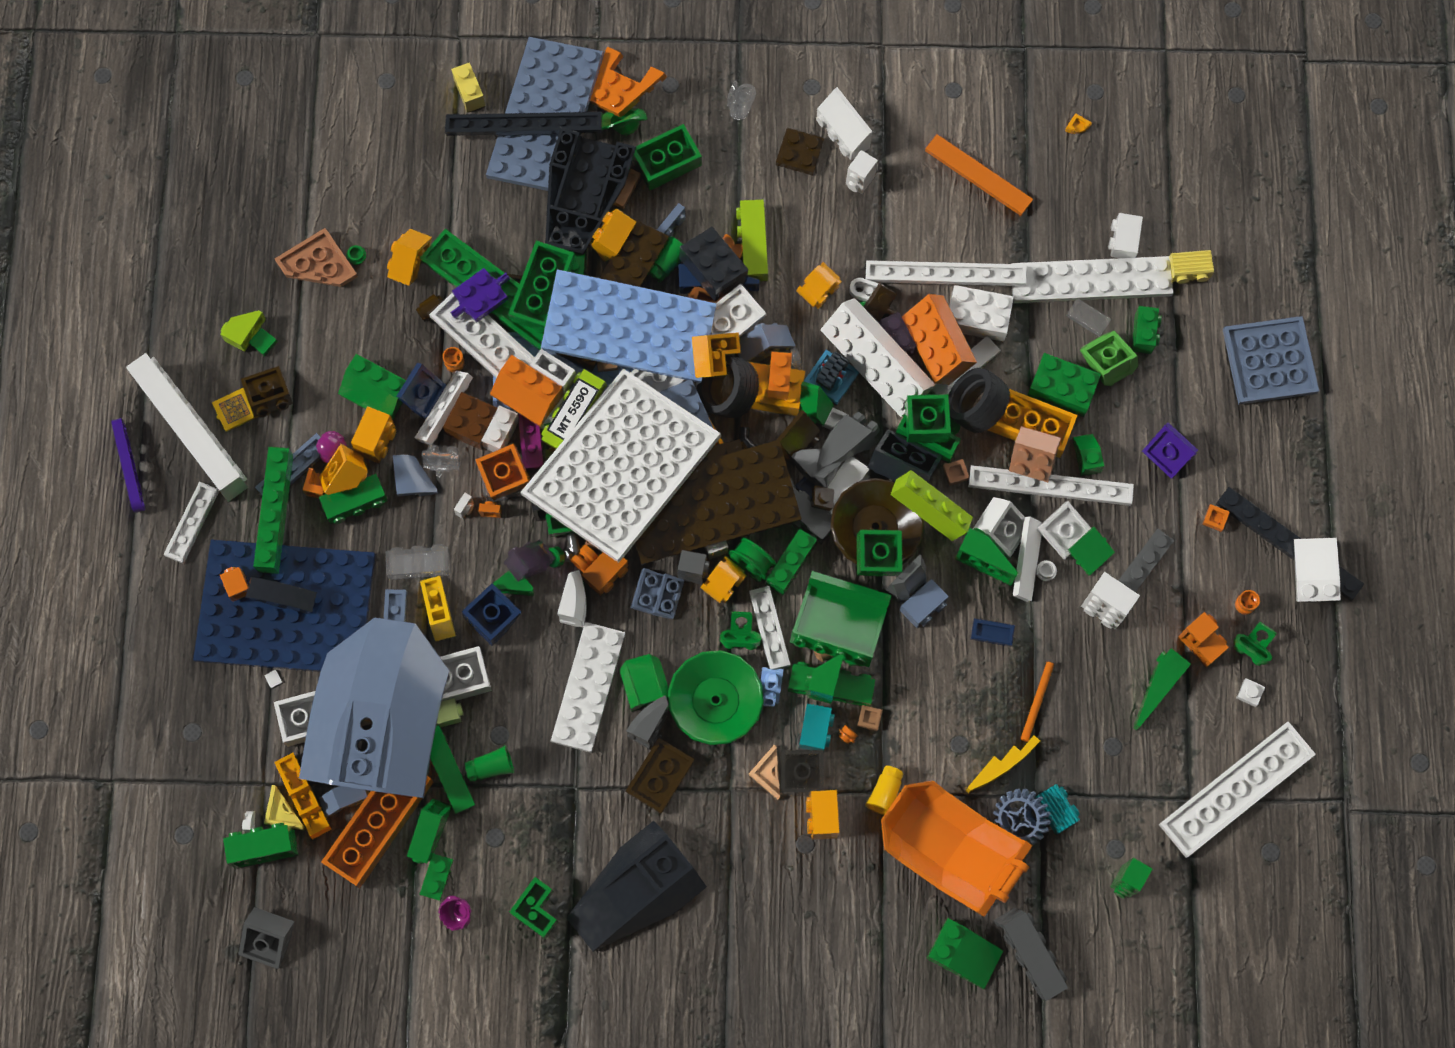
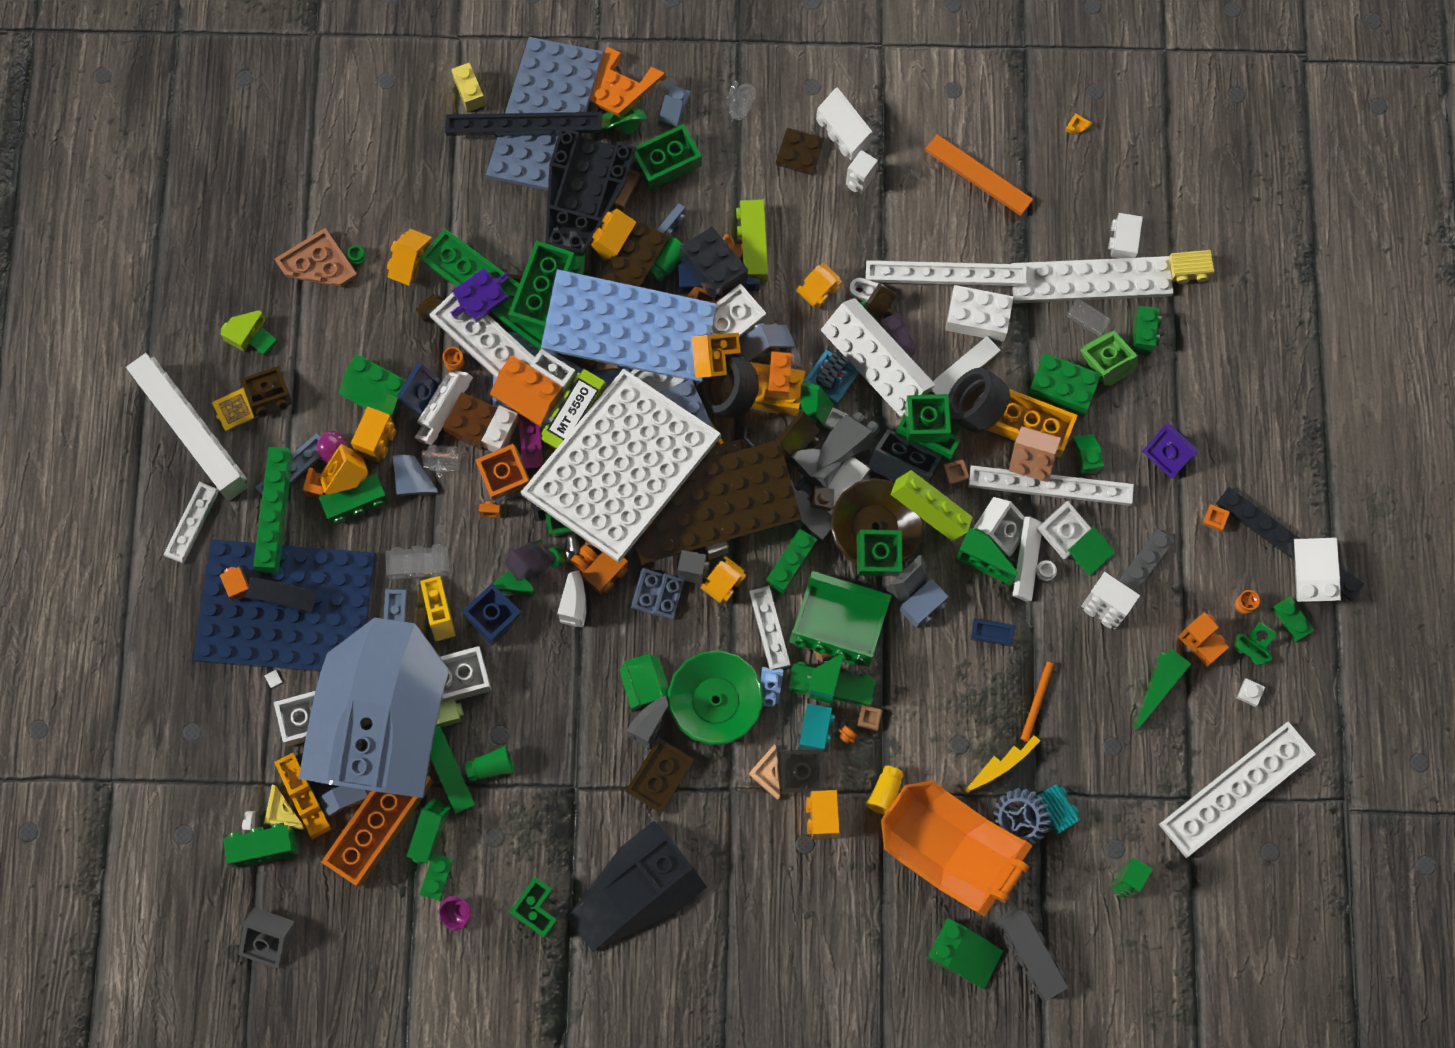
dark purple beam [111,418,145,513] -> none
white plate [454,493,474,519] -> none
white plate [551,622,625,753] -> none
green bracket [720,611,762,650] -> none
green wheel [729,537,776,582] -> none
orange brick [902,294,977,385] -> none
sand blue plate [1222,316,1319,405] -> none
none -> white tile [417,372,465,429]
none -> sand blue slope [659,85,691,127]
none -> green plate [1272,596,1314,642]

